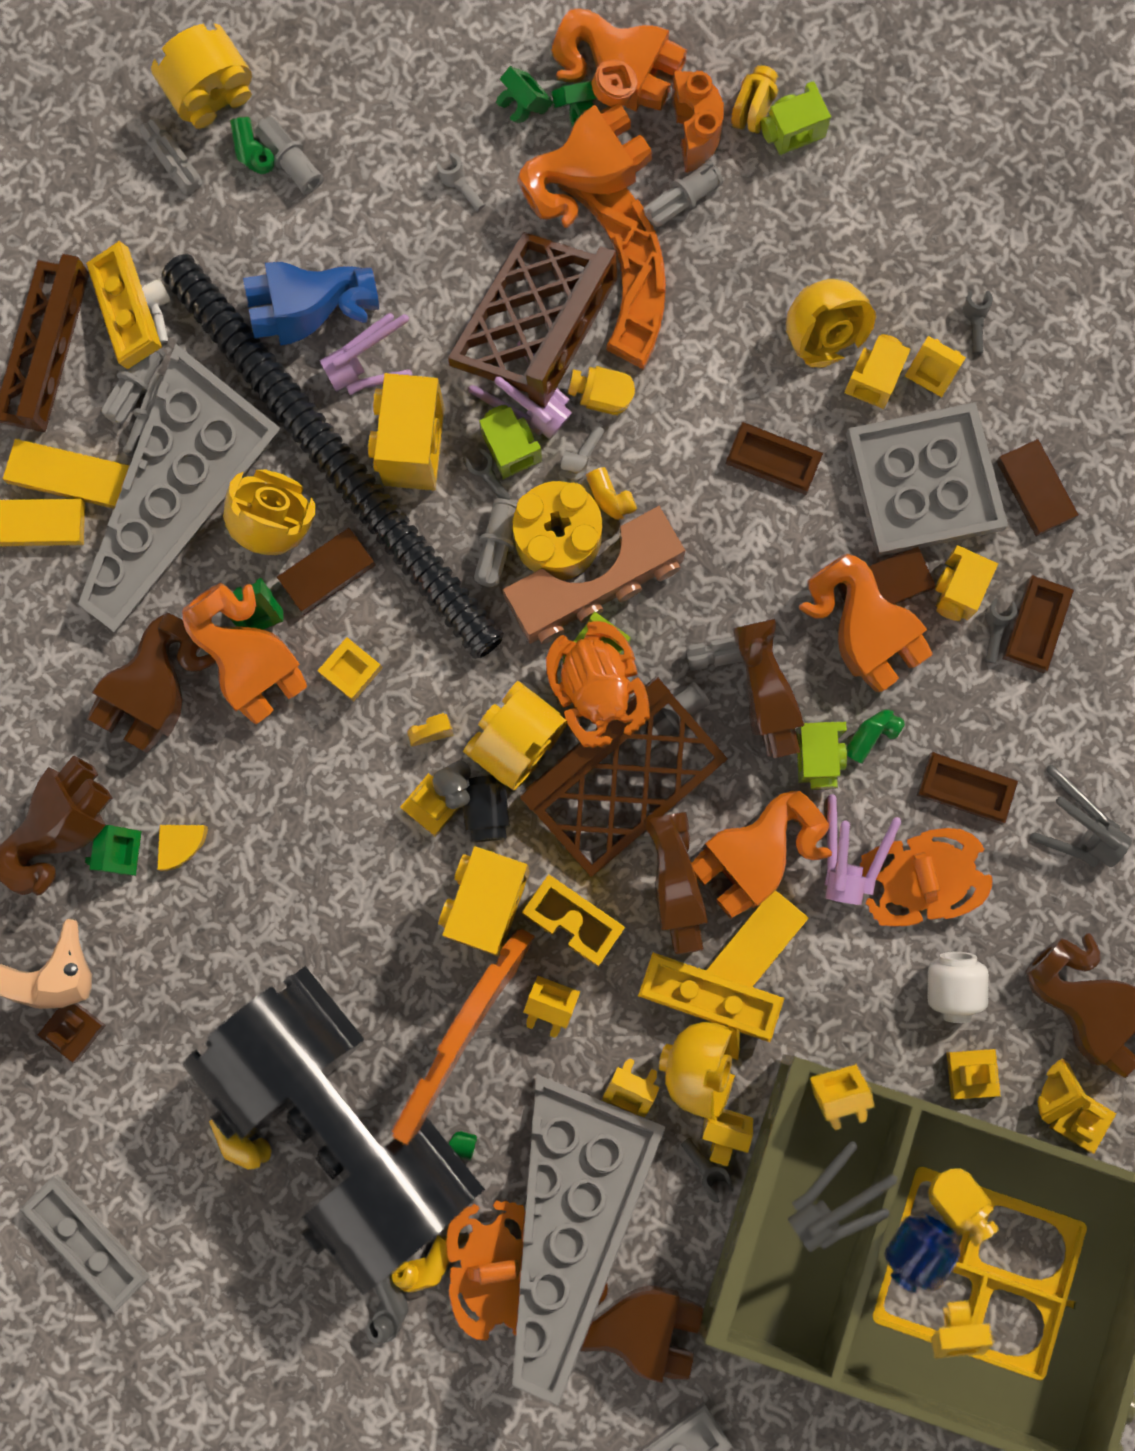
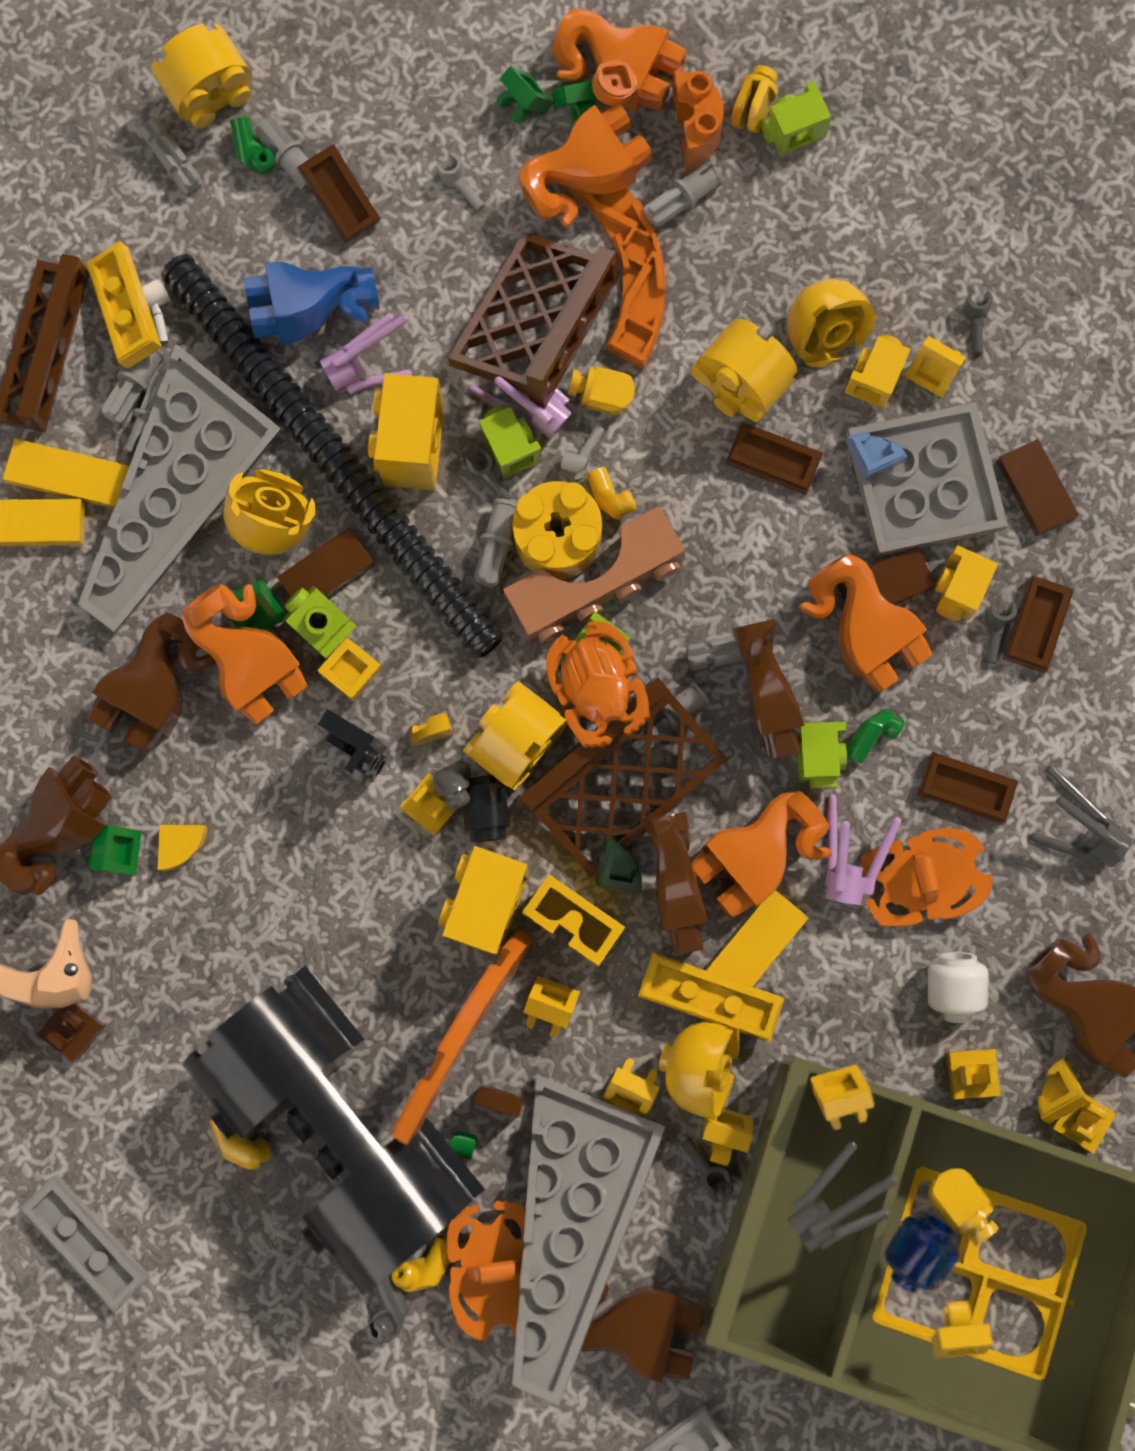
none -> lime brick [283,585,356,658]
none -> reddish brown tile [297,144,381,243]
none -> black bracket [317,709,387,785]
none -> reddish brown tile [473,1084,524,1118]
none -> dark green tile [594,838,642,893]
none -> yellow brick [691,319,797,422]
none -> medium blue tile [846,433,907,480]

